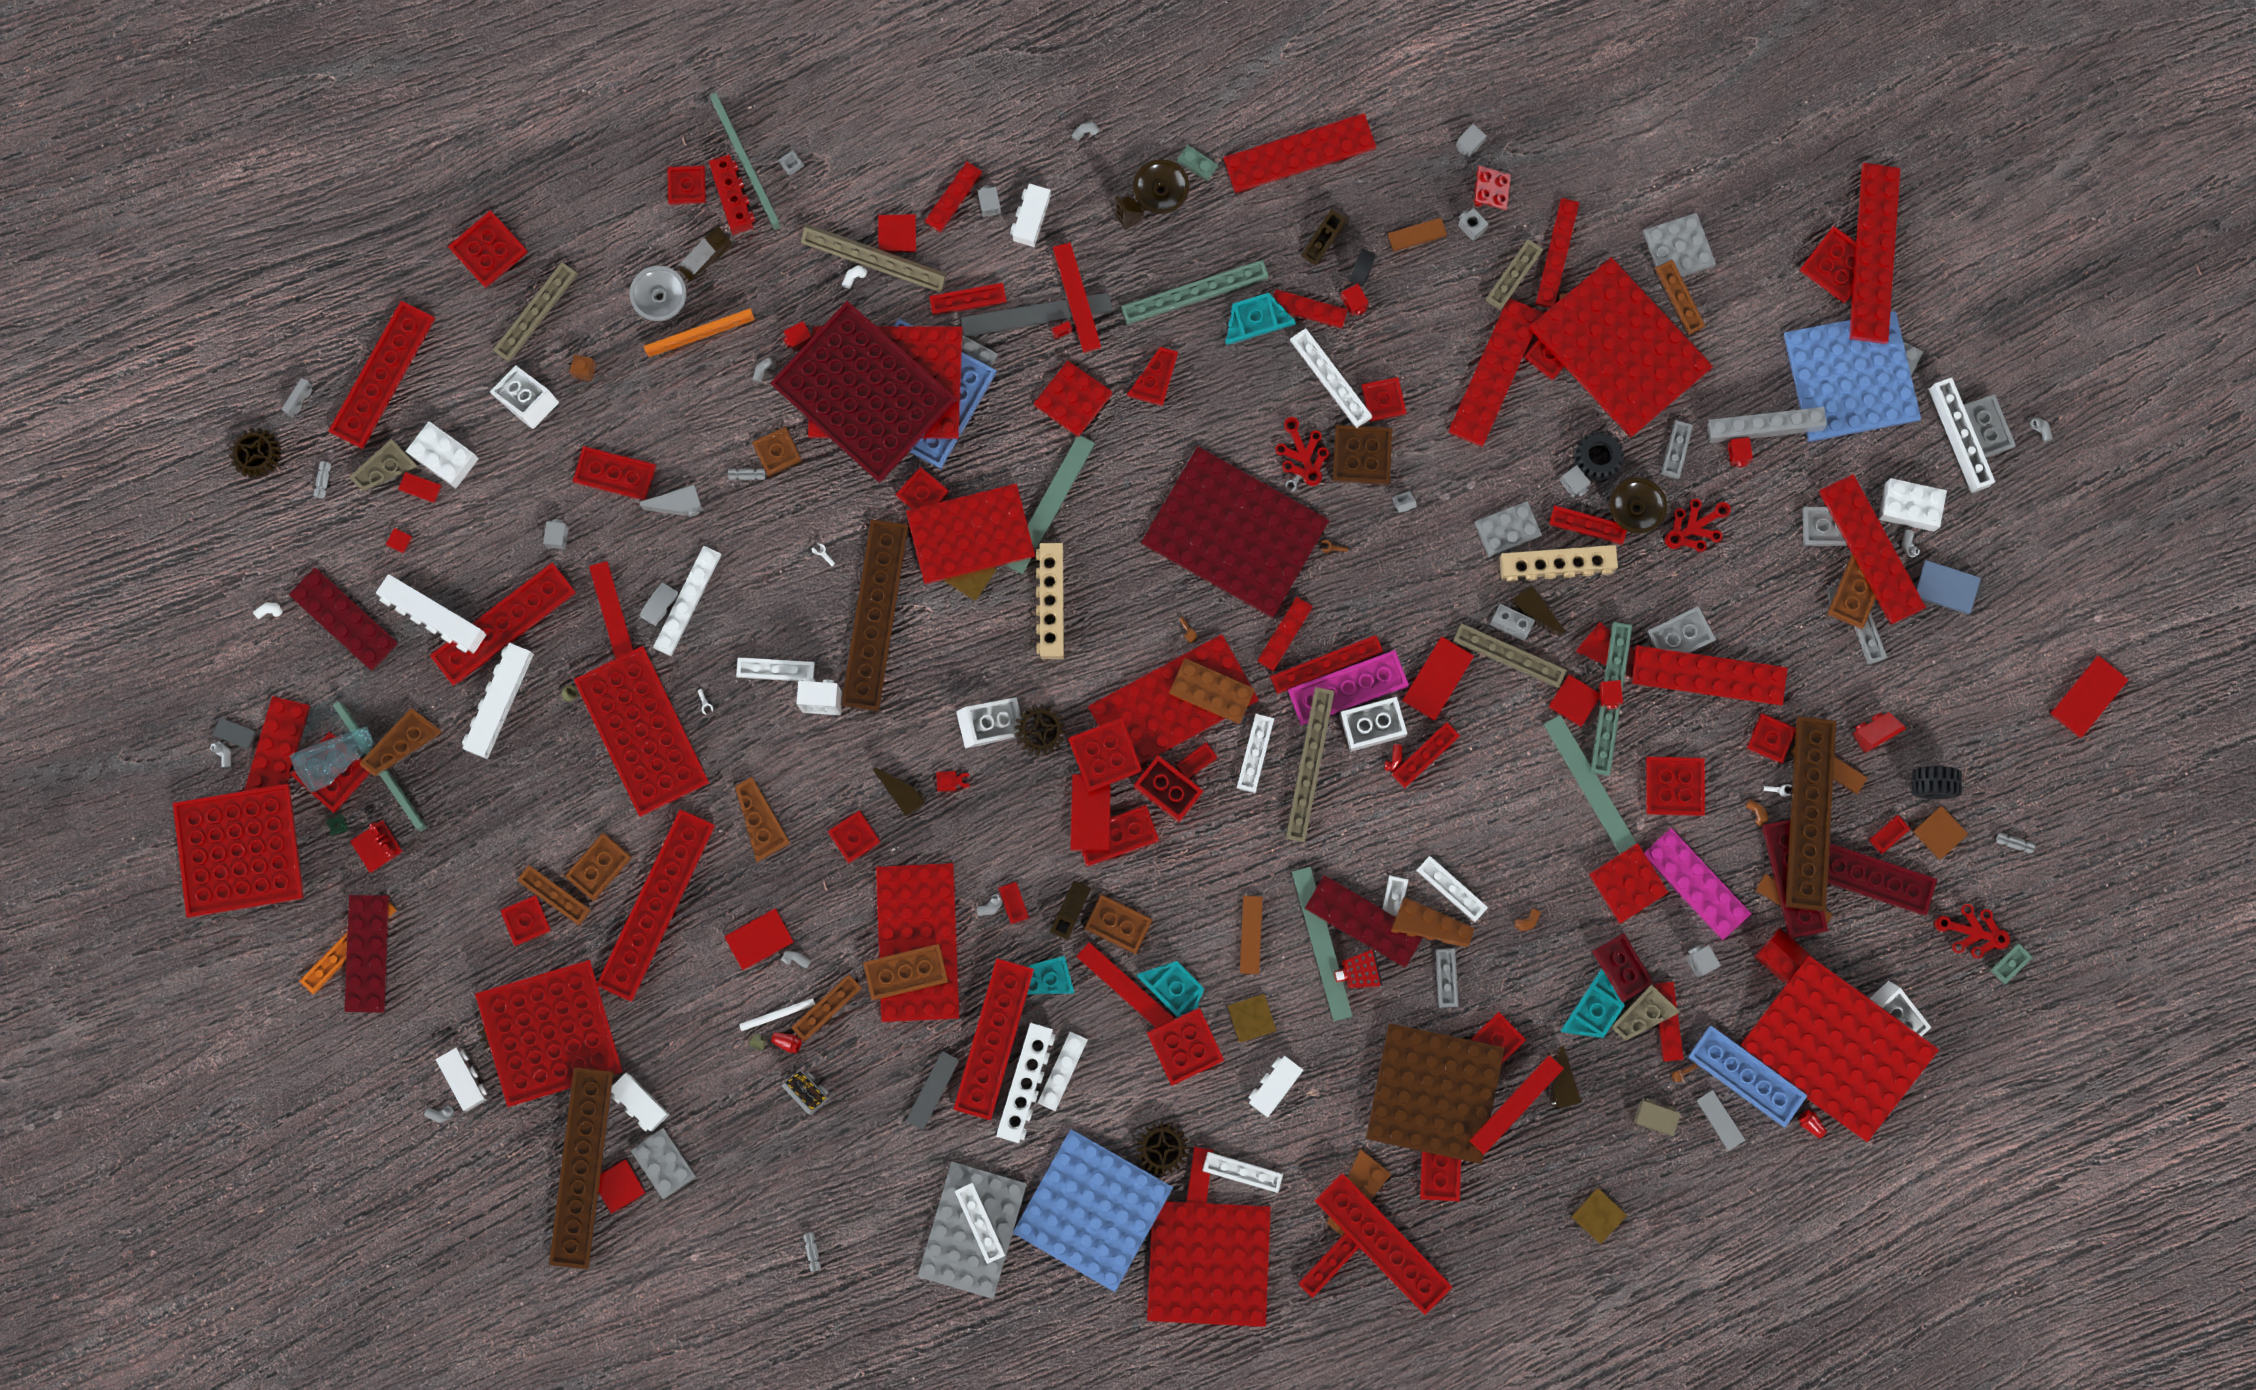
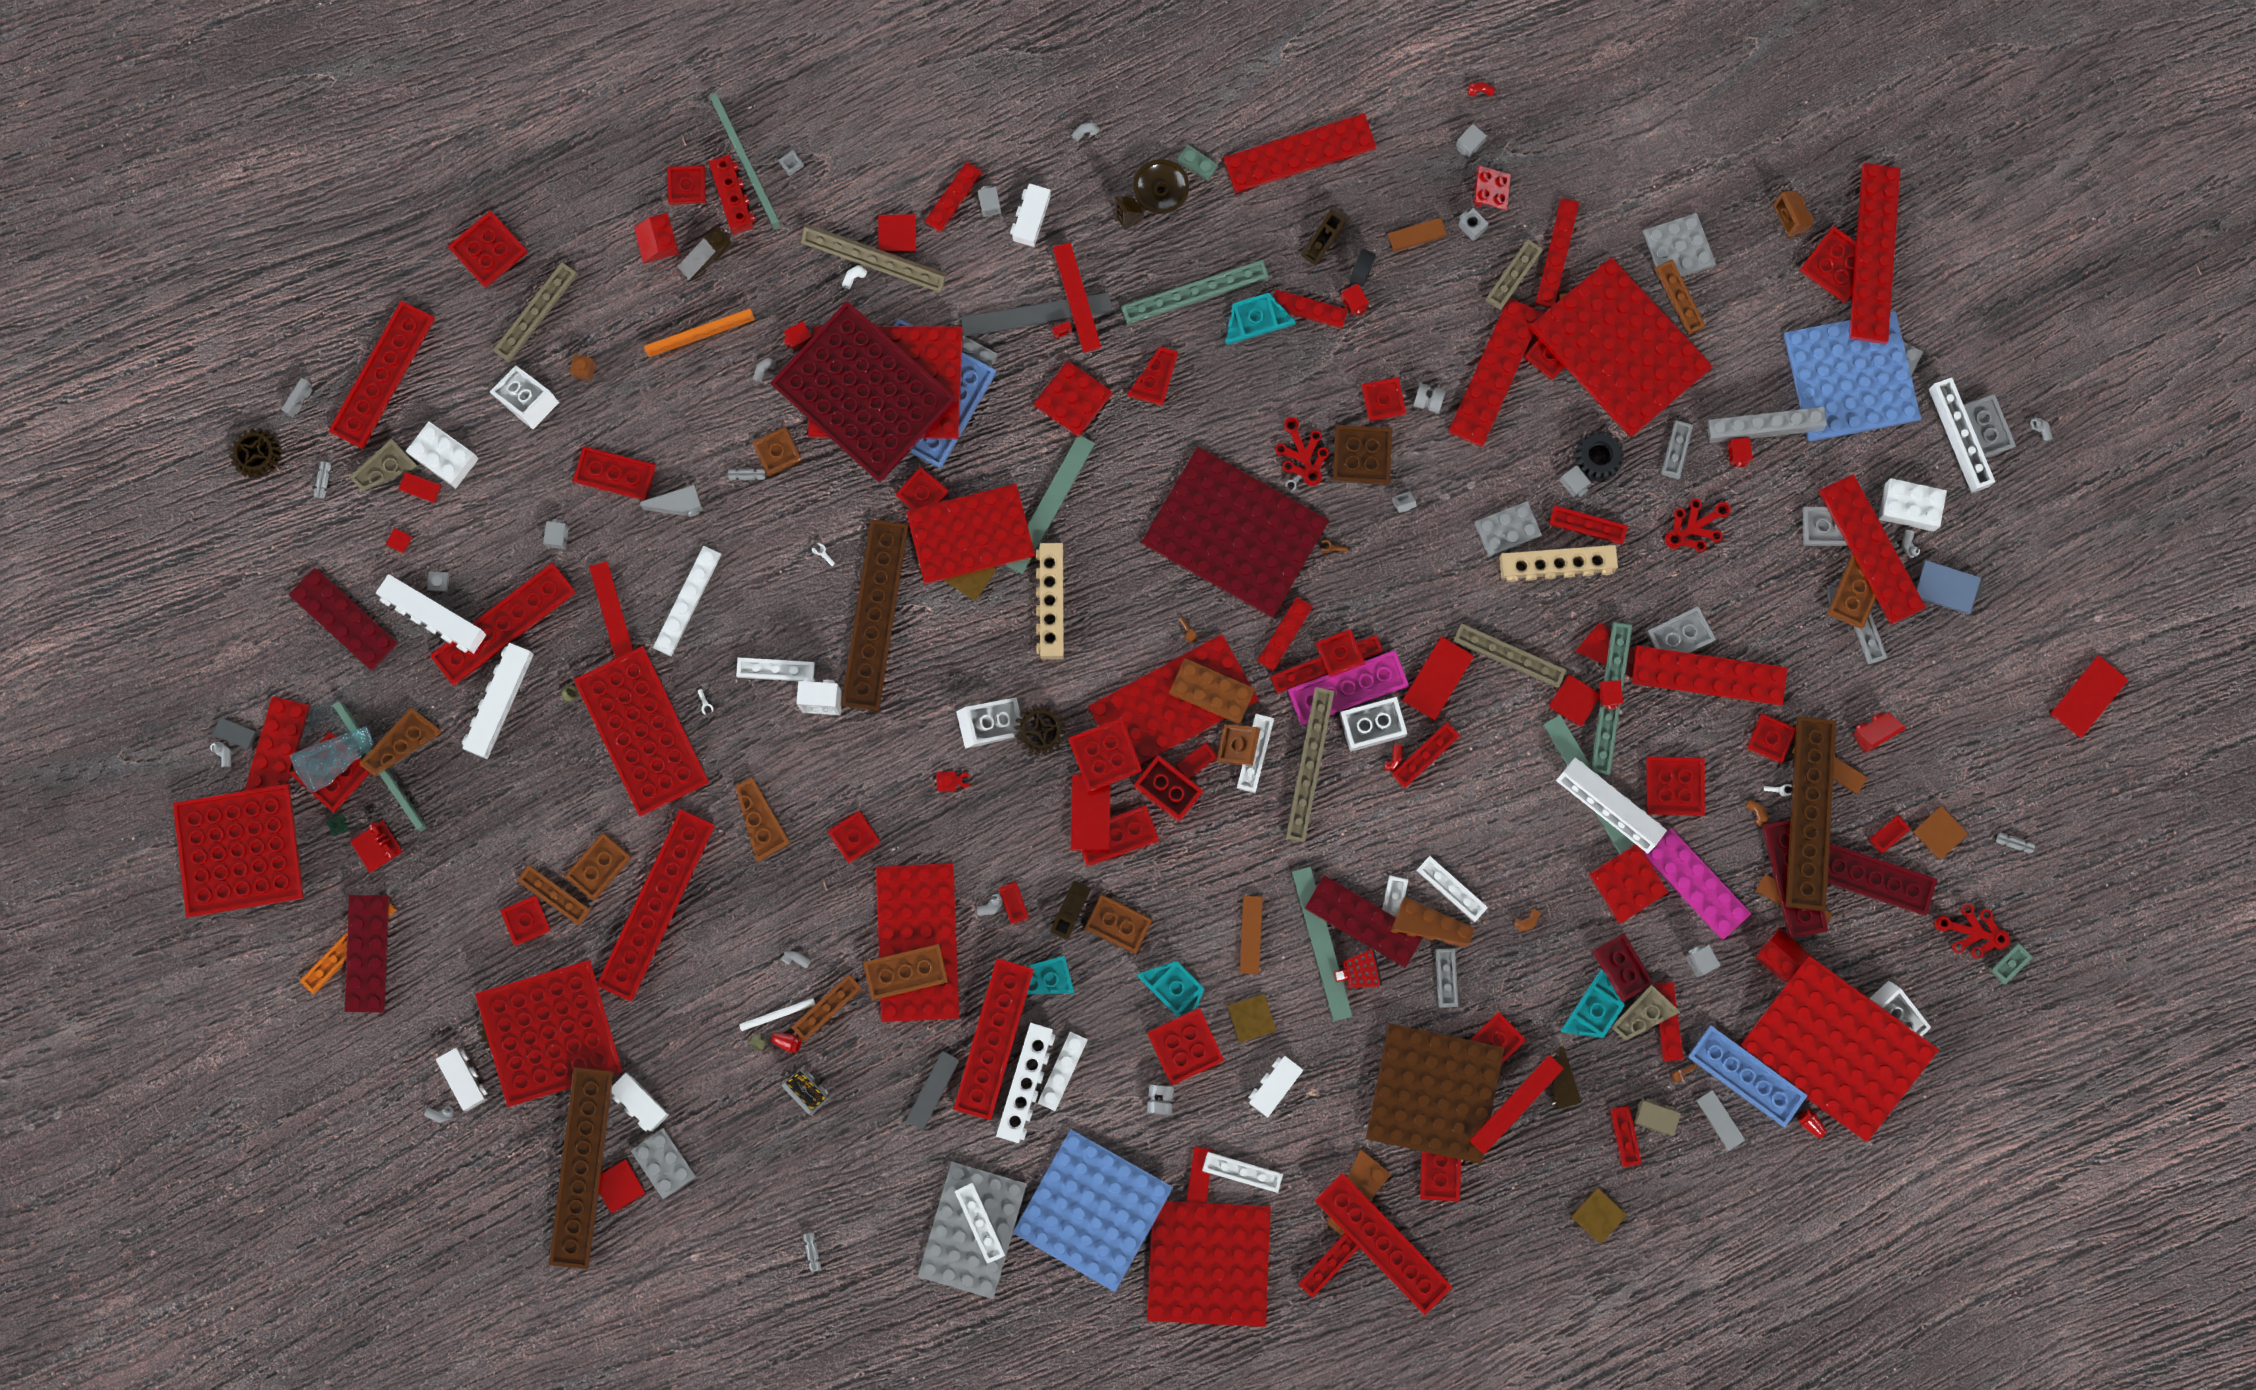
white arm [253,602,283,619] -> none
light grey dish [630,266,687,321] -> none
light grey slope [640,583,678,626] -> none
red tile [724,908,794,971] -> none
dark brown slope [872,767,926,818] -> none
red plate [929,283,1007,316] -> none
red tile [1076,943,1175,1028] -> none
dark brown gear [1136,1122,1189,1175] -> none
white plate [1290,328,1372,428] -> none
light grey brick [1490,604,1535,641] -> none
dark brown slope [1511,585,1566,637] -> none
dark brown dish [1610,478,1667,534] -> none
black tyre [1912,766,1962,799] -> none
none -> light grey plate [427,571,450,593]
none -> red slope [634,212,680,263]
none -> light grey wheel [1147,1085,1174,1115]
none -> dark orange plate [1217,724,1260,766]
none -> red tile [1315,629,1365,678]
none -> light grey wheel [1413,383,1446,414]
none -> red arm [1467,82,1496,97]
none -> white brick [1556,758,1667,853]
none -> red tile [1610,1106,1642,1168]
none -> dark orange slope [1773,191,1813,238]

